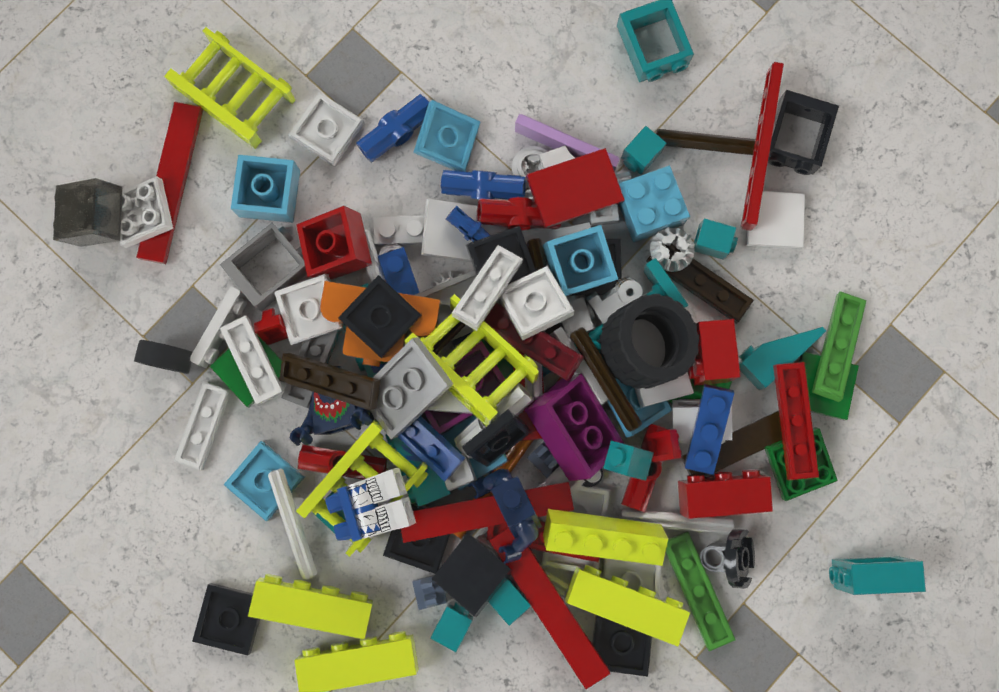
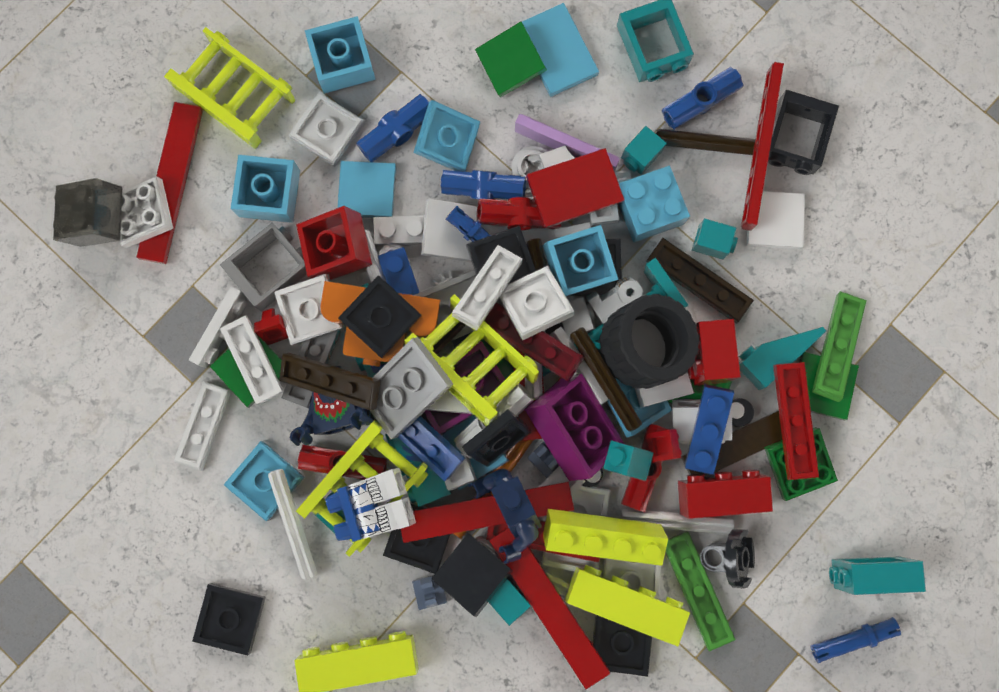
black tyre [134,340,193,374] -> none
neon yellow brick [248,574,373,639] -> none
teal brick [430,602,473,652] -> none
white gear [650,227,695,272] -> none
none -> medium azure brick [304,16,376,94]
none -> medium azure tile [337,161,396,218]
none -> green tile [475,21,547,98]
none -> medium azure tile [522,3,599,97]
none -> blue piece [662,67,744,130]
none -> black tile [732,398,754,427]
none -> blue pin [810,617,901,664]

